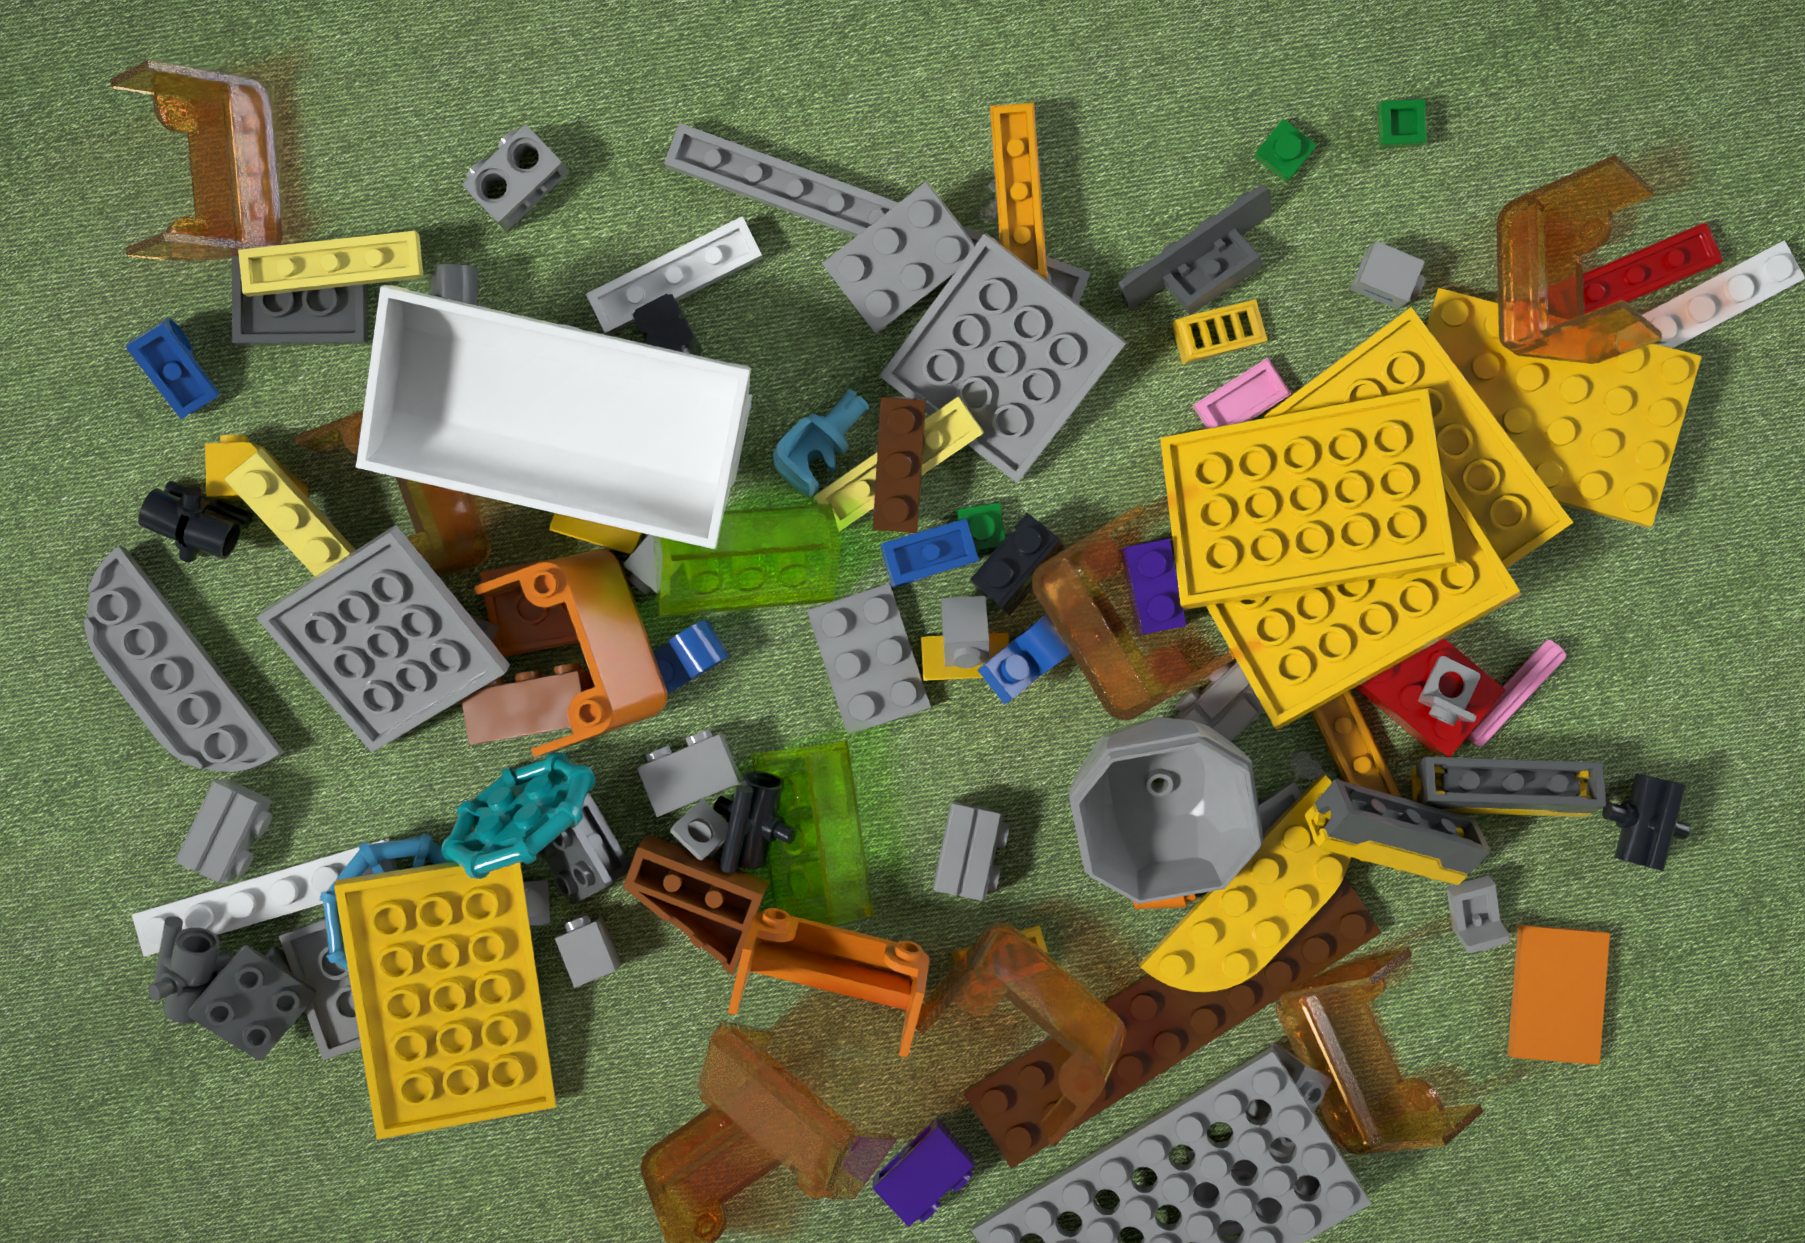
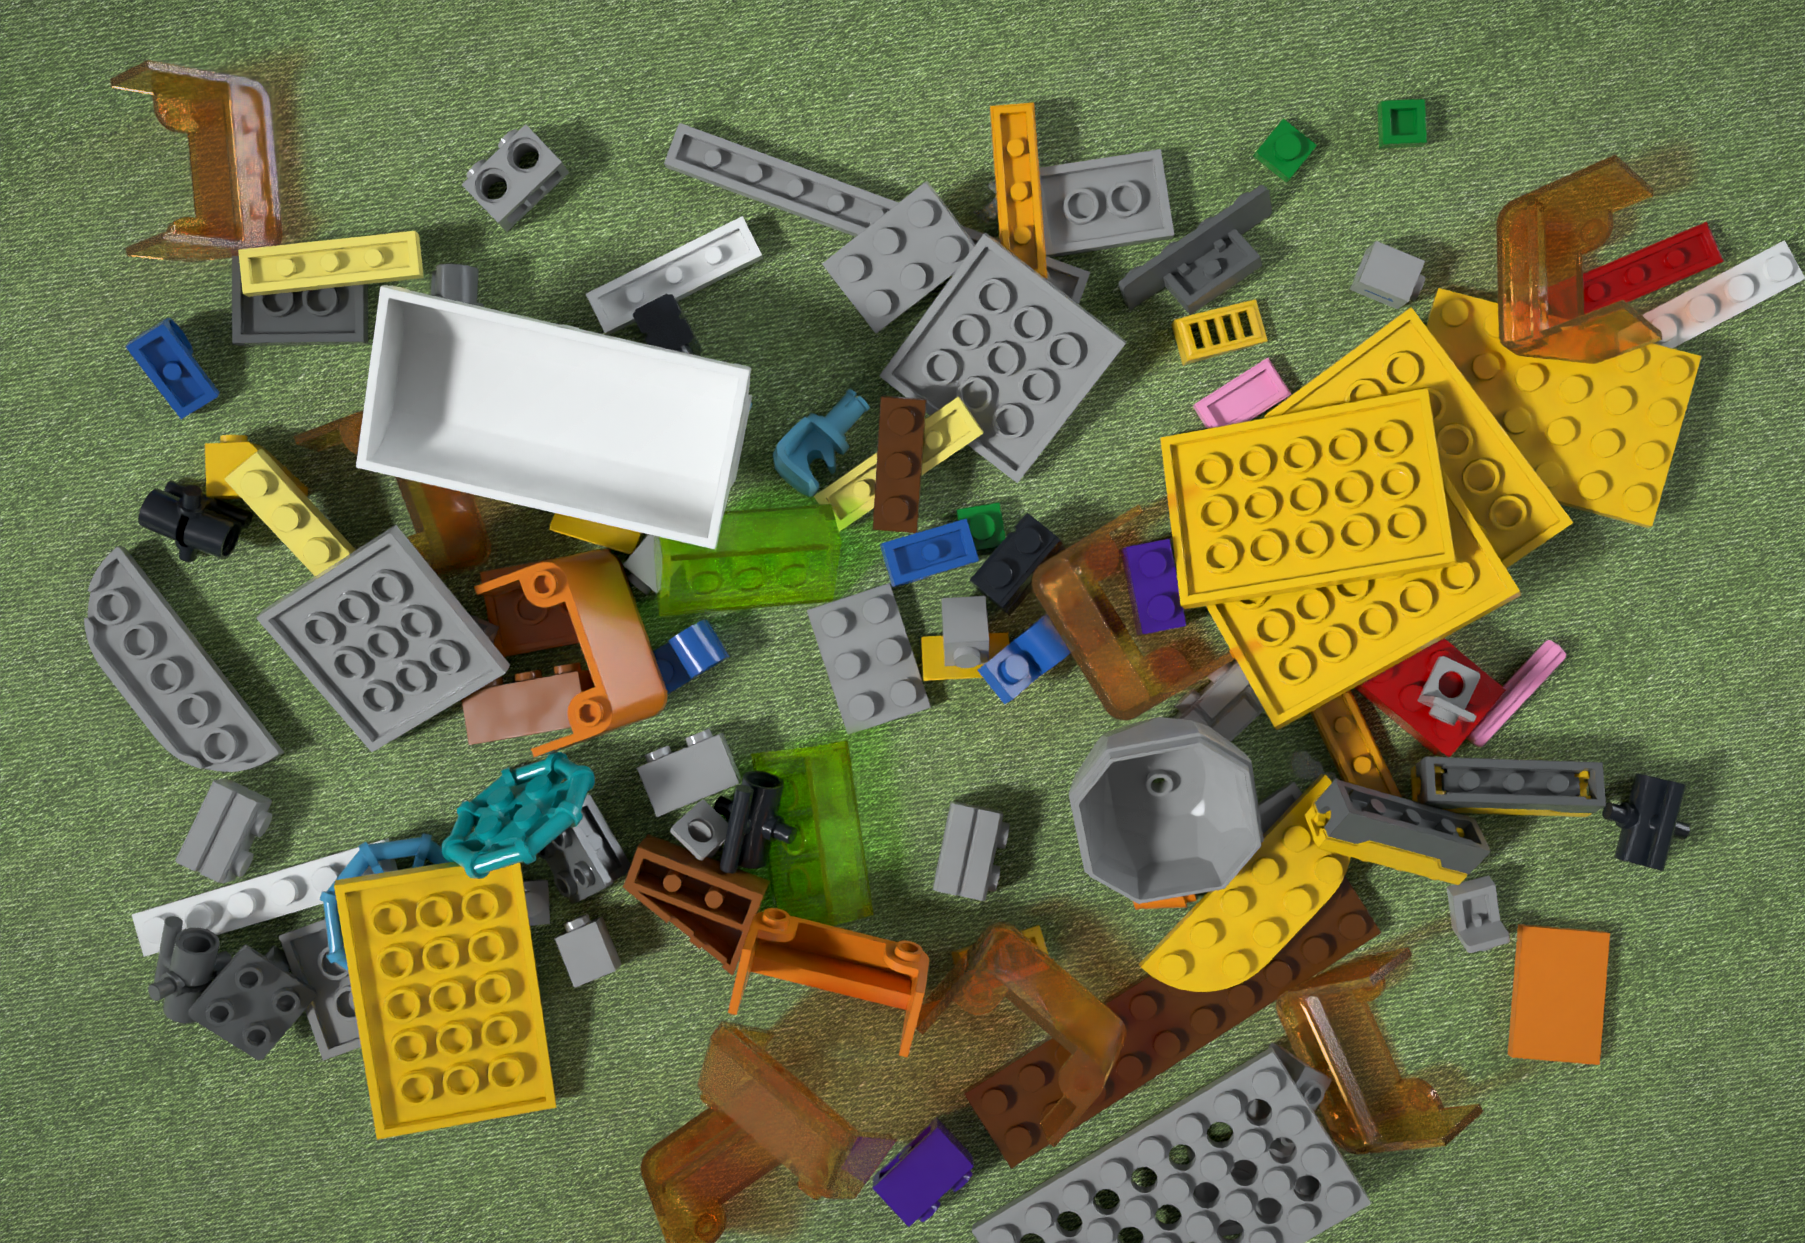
none -> light grey plate [1039,149,1174,258]

